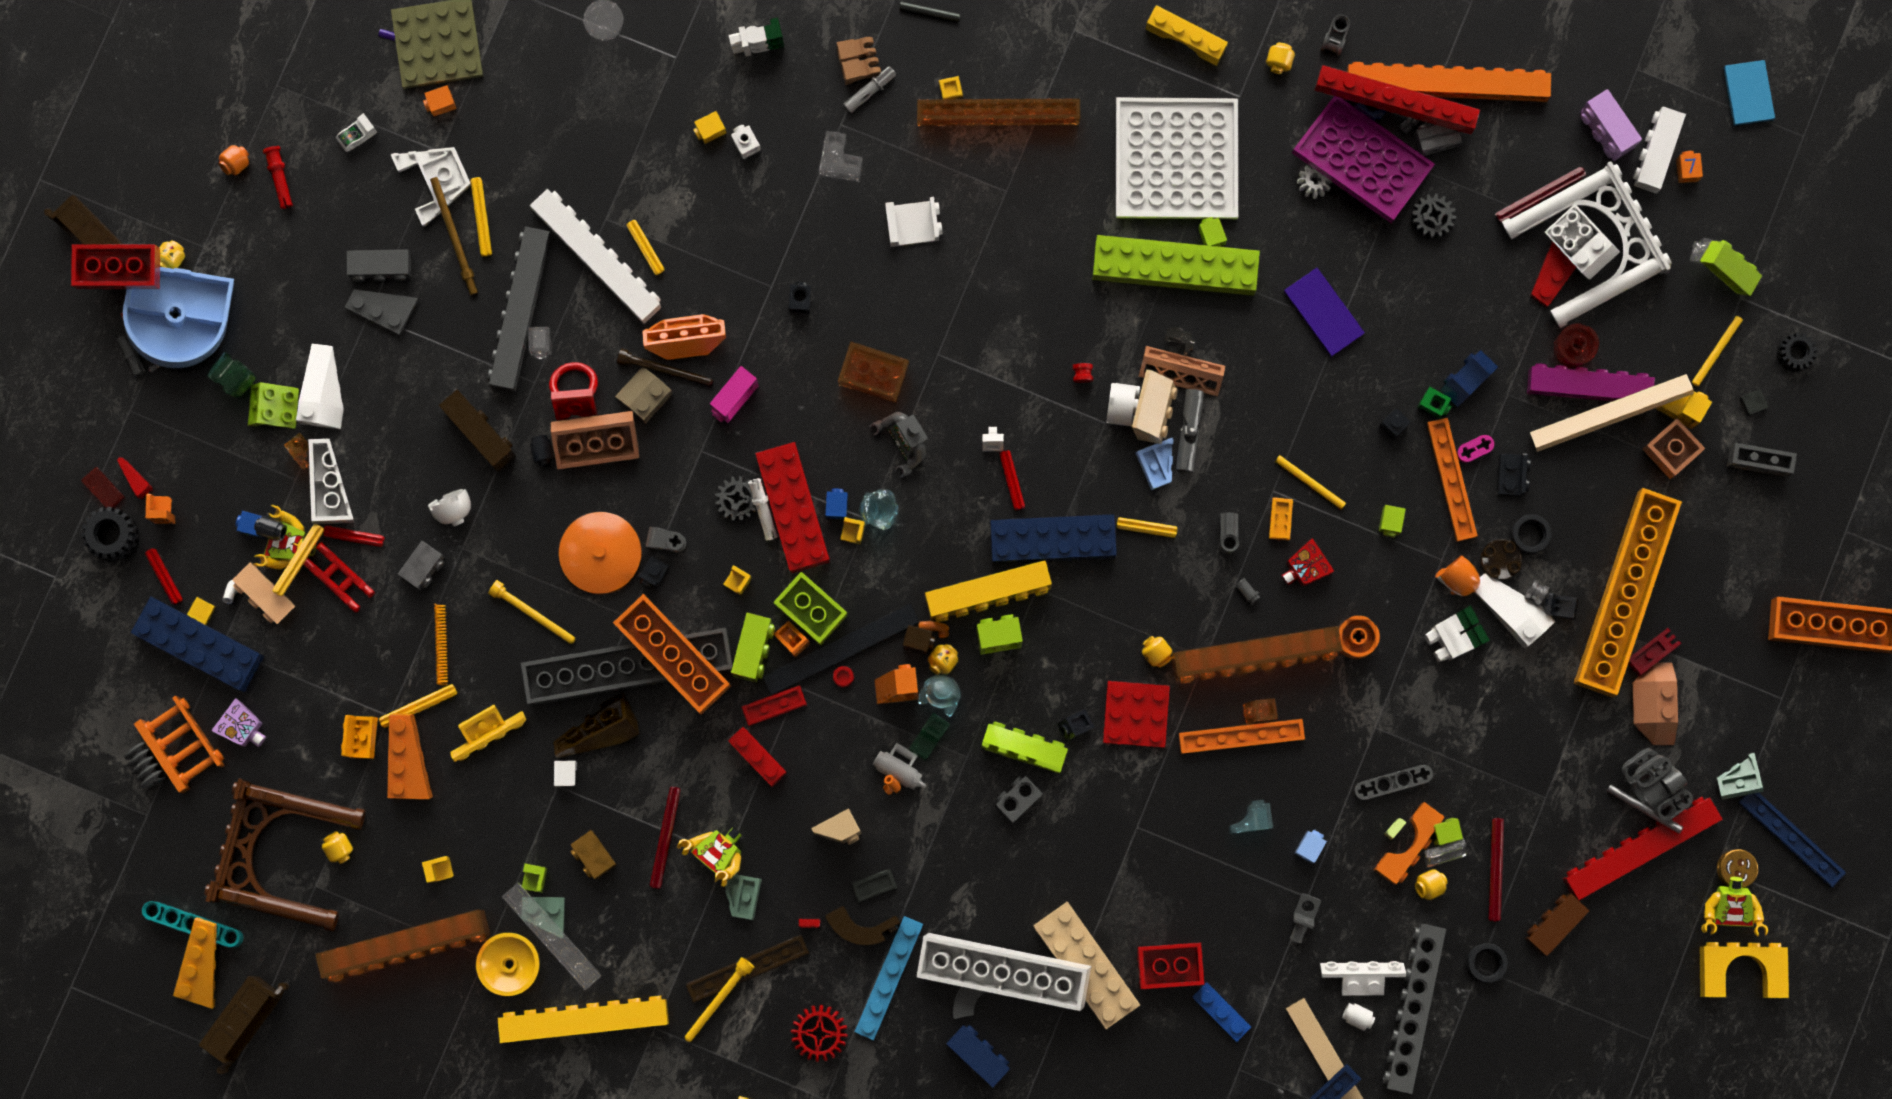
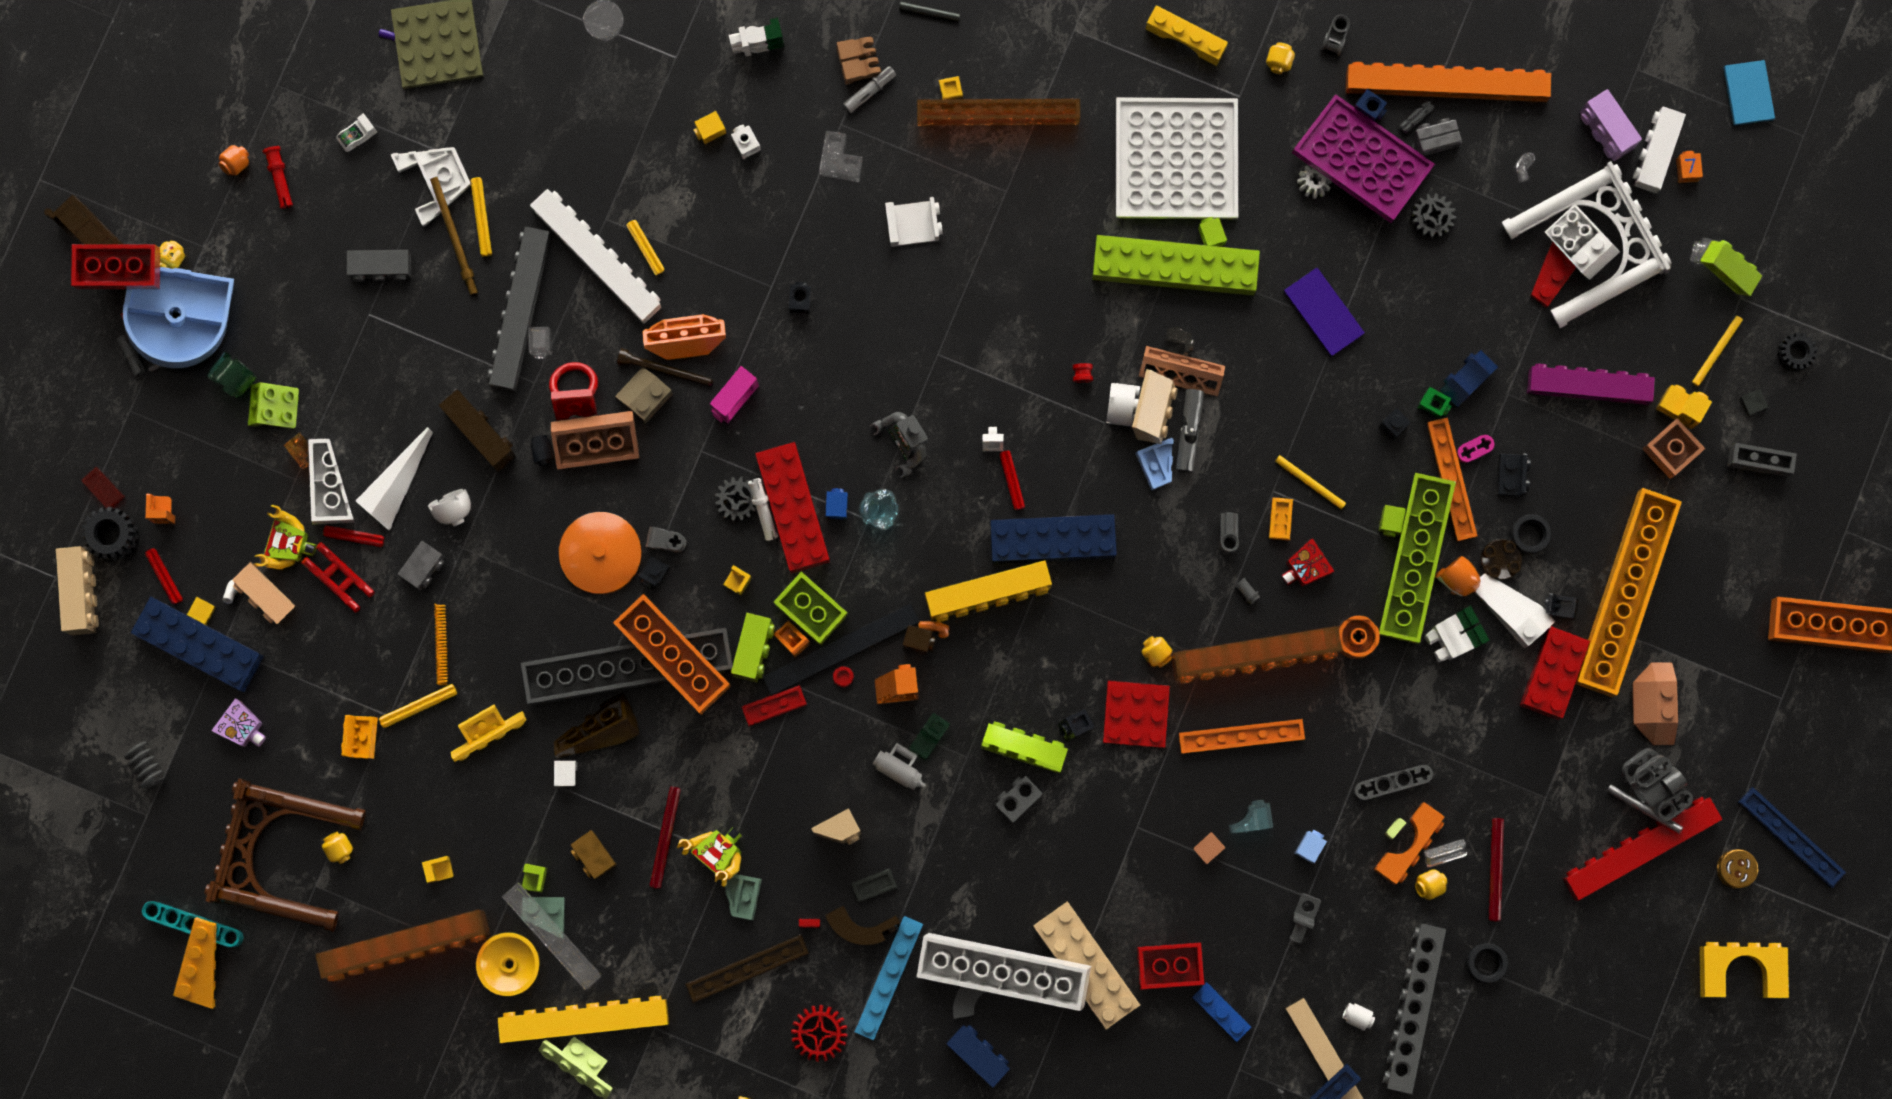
red slope [117,457,152,499] -> none
orange fence [134,696,225,793] -> none
dark brown container [199,976,289,1074] -> none
blue brick [235,511,265,539] -> none
black brick [254,516,287,541] -> none
yellow axle [272,524,324,597] -> none
white wedge [296,344,344,429] -> none
dark grey wing [345,289,419,335] -> none
orange wedge [387,713,433,799] -> none
orange brick [423,85,457,117] -> none
yellow piece [488,580,575,644] -> none
yellow piece [685,957,755,1042] -> none
red arch [728,727,787,787] -> none
clear orange brick [838,342,909,403] -> none
yellow panel [840,517,865,545] -> none
orange arm [883,775,901,795] -> none
clear light blue helmet [918,675,961,717] -> none
yellow head [928,644,958,675] -> none
lime brick [976,614,1023,655] -> none
yellow axle [1116,517,1177,538] -> none
clear orange bracket [1243,699,1278,724] -> none
red brick [1314,65,1480,135] -> none
white bracket [1320,961,1406,996] -> none
lime panel [1433,818,1463,845] -> none
dark red axle [1495,167,1586,223] -> none
flat silver wheel [1524,580,1549,605] -> none
reddish brown brick [1525,893,1589,957] -> none
tile [1530,374,1694,452] -> none
clear red brick [1554,323,1599,368] -> none
dark red hinge [1628,628,1682,677] -> none
torso [1701,877,1768,936] -> none
wing [1717,753,1763,800] -> none
none -> tan brick [56,546,99,635]
none -> white wedge [356,427,433,530]
none -> yellowish green bracket [539,1037,613,1099]
none -> nougat panel [1194,832,1225,865]
none -> lime brick [1379,473,1456,644]
none -> clear arm [1516,152,1535,182]
none -> red brick [1520,626,1590,720]

